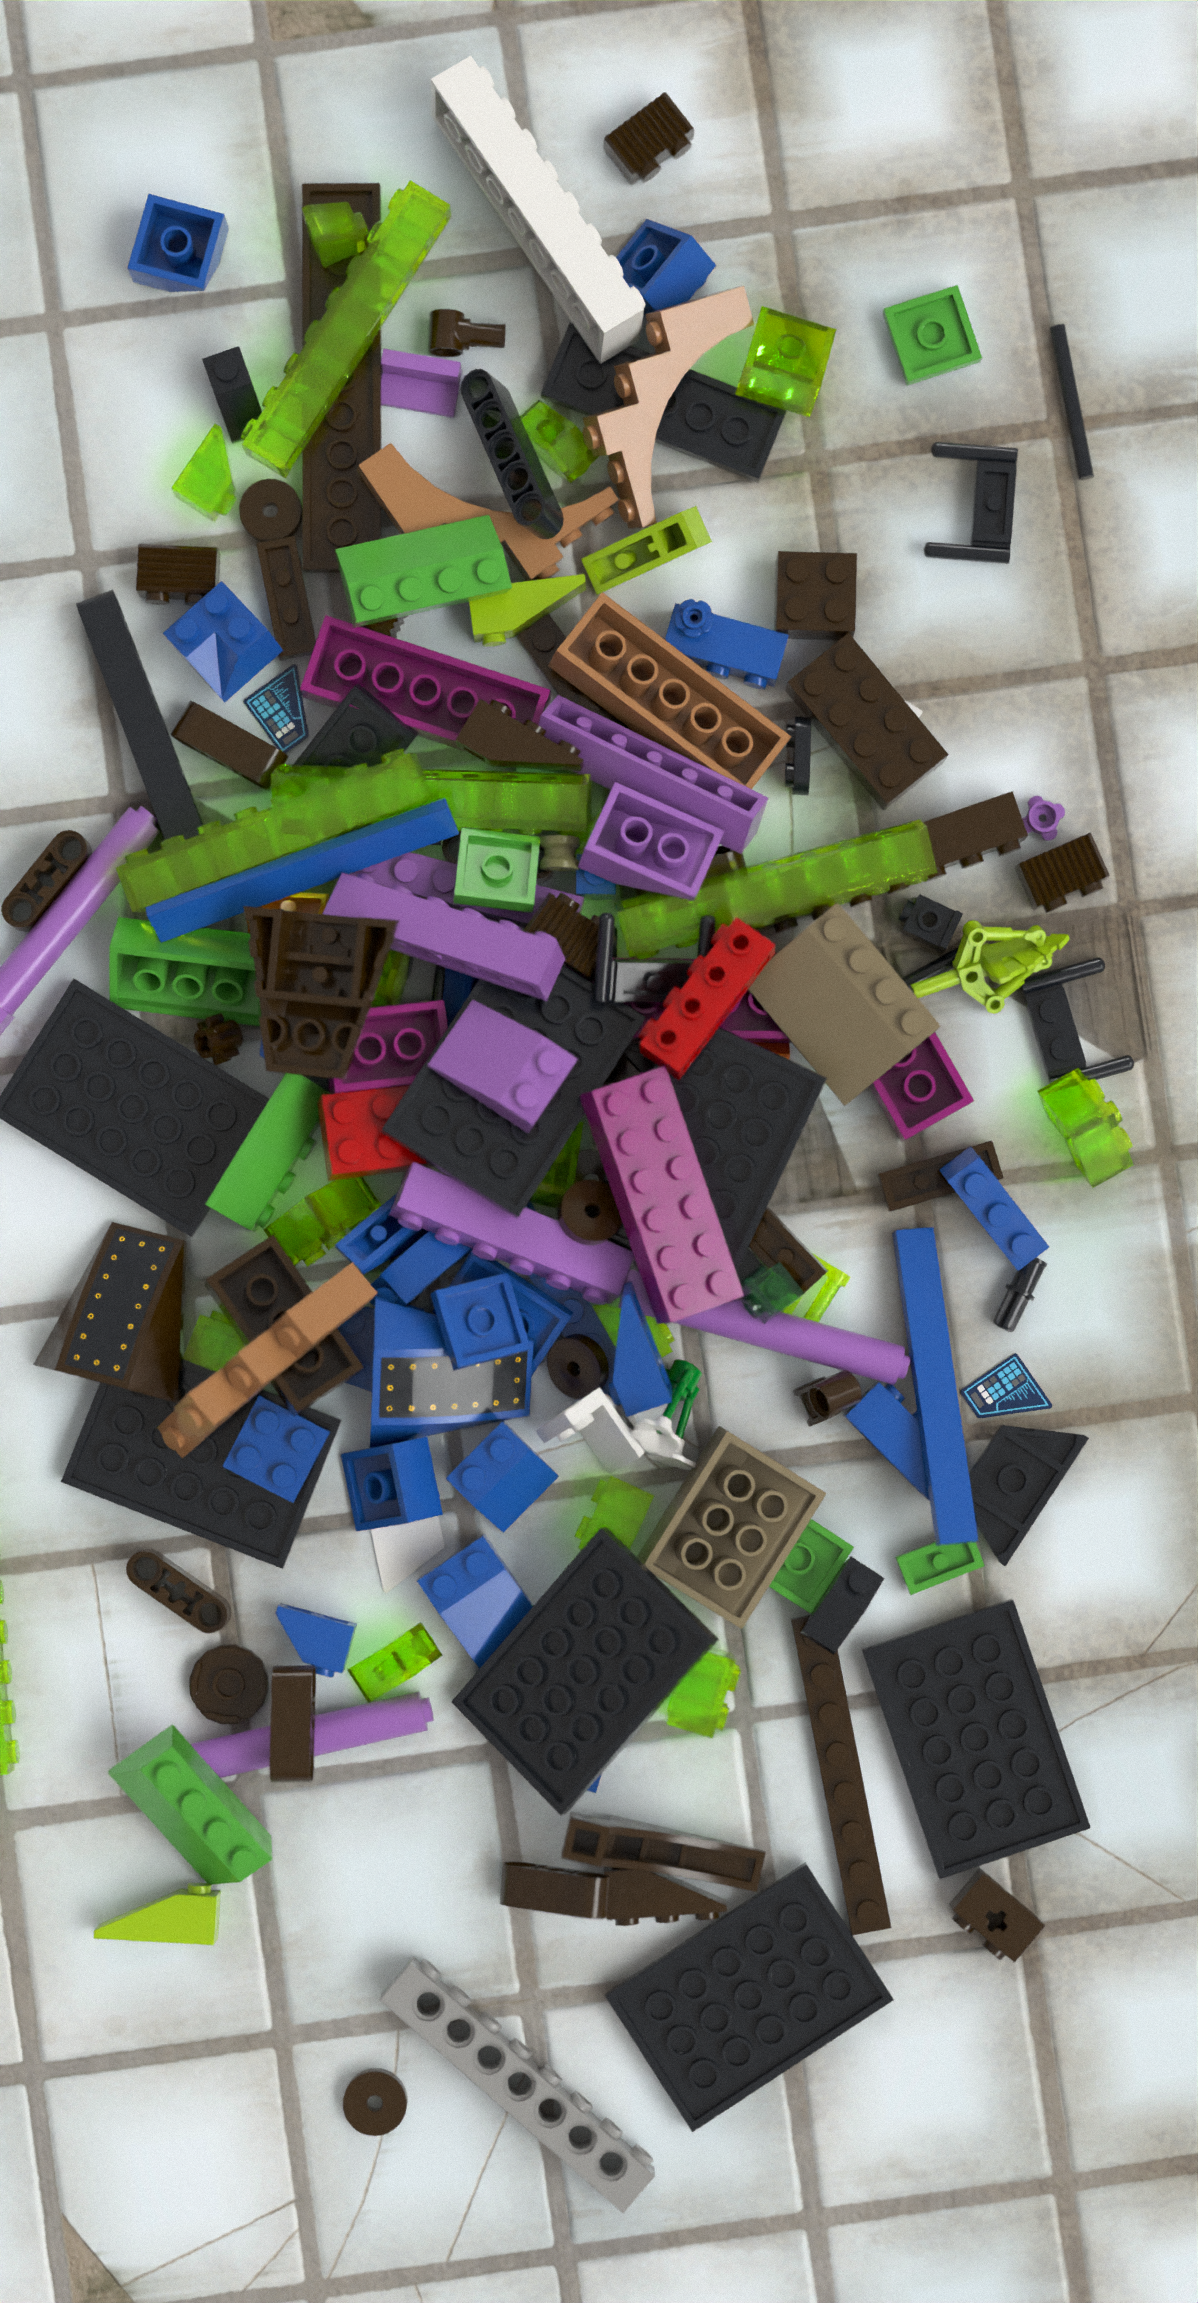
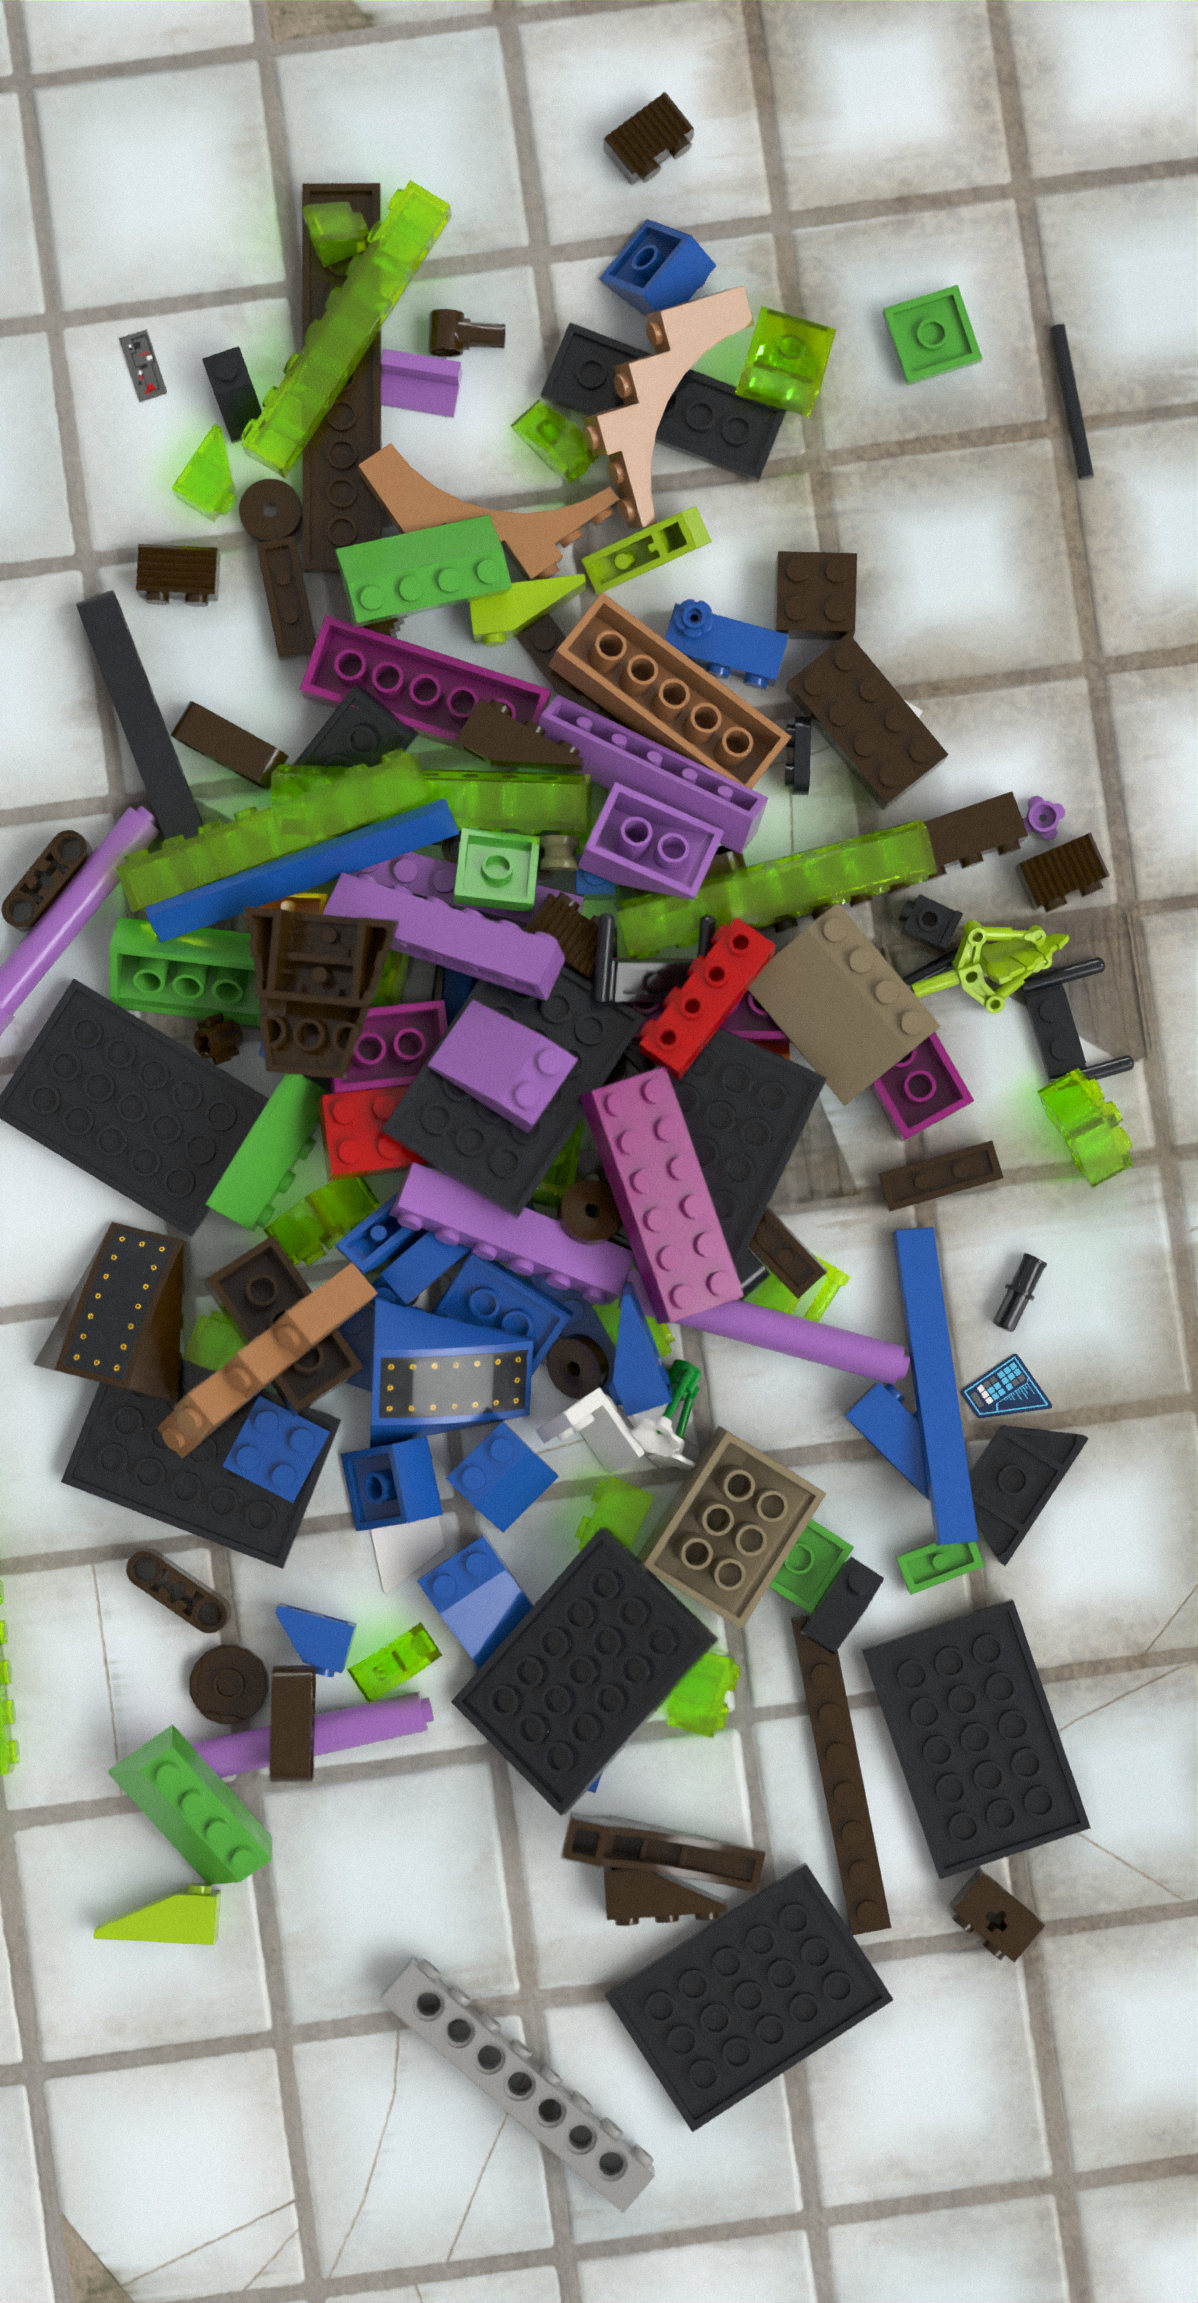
blue slope [127,194,229,292] -> none
blue slope [163,581,283,703] -> none
dark blue sticker [244,664,309,754] -> none
dark brown piece [343,2068,408,2136] -> none
blue plate [430,1273,531,1371] -> none
white brick [431,56,645,364] -> none
black beam [460,369,564,539] -> none
dark brown beam [500,1861,610,1919] -> none
clear green bracket [741,1262,804,1324] -> none
dark brown piece [793,1371,862,1427] -> none
black plate [923,442,1018,564] -> none
blue brick [939,1146,1049,1271] -> none
none -> dark grey sticker [119,329,167,402]

